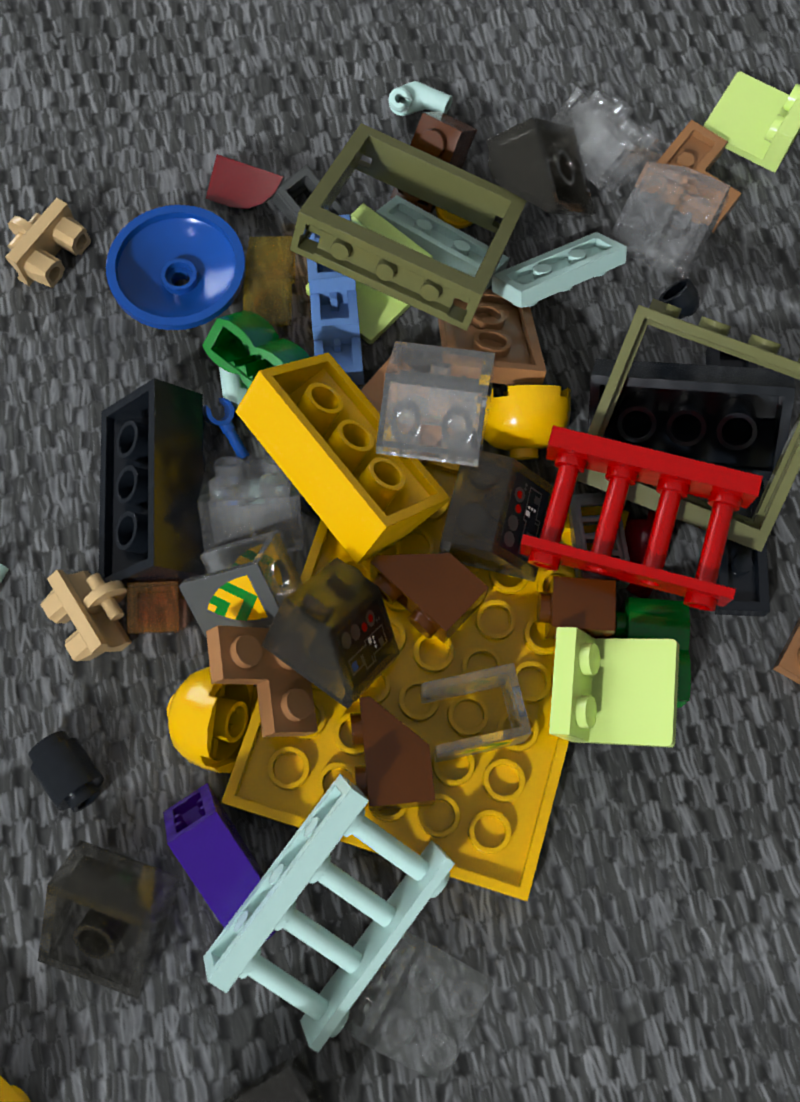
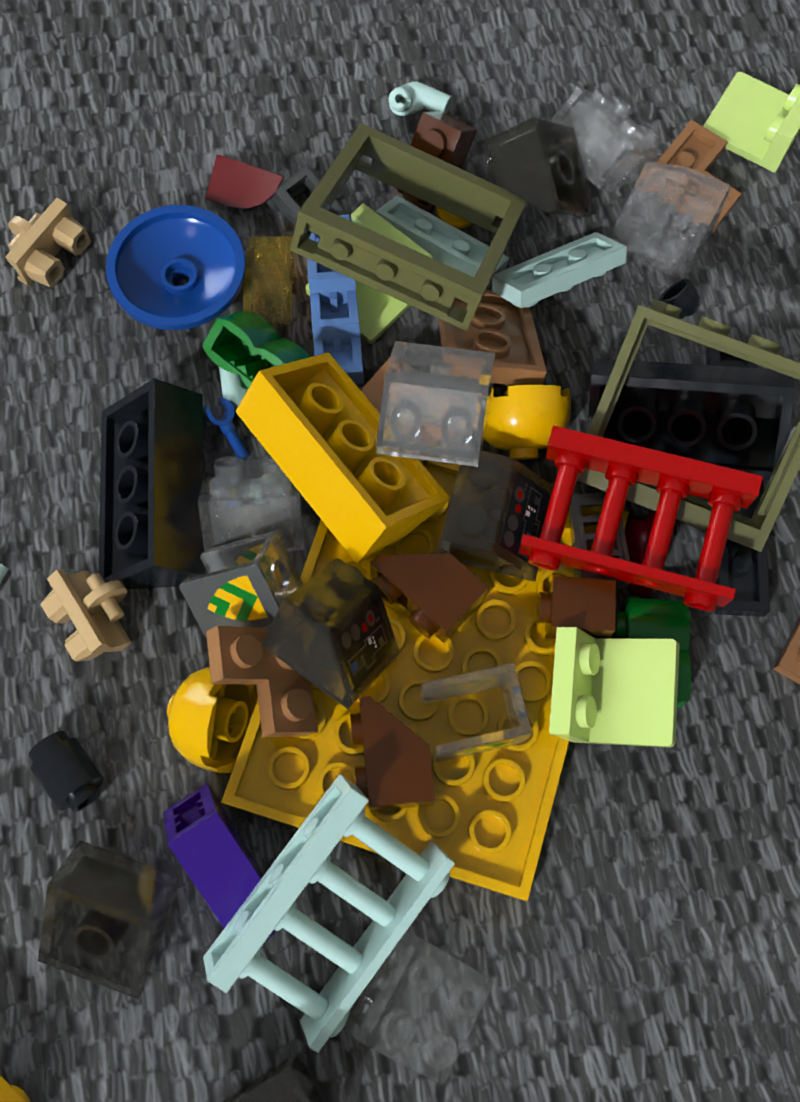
clear orange plate [127,581,180,635] -> none

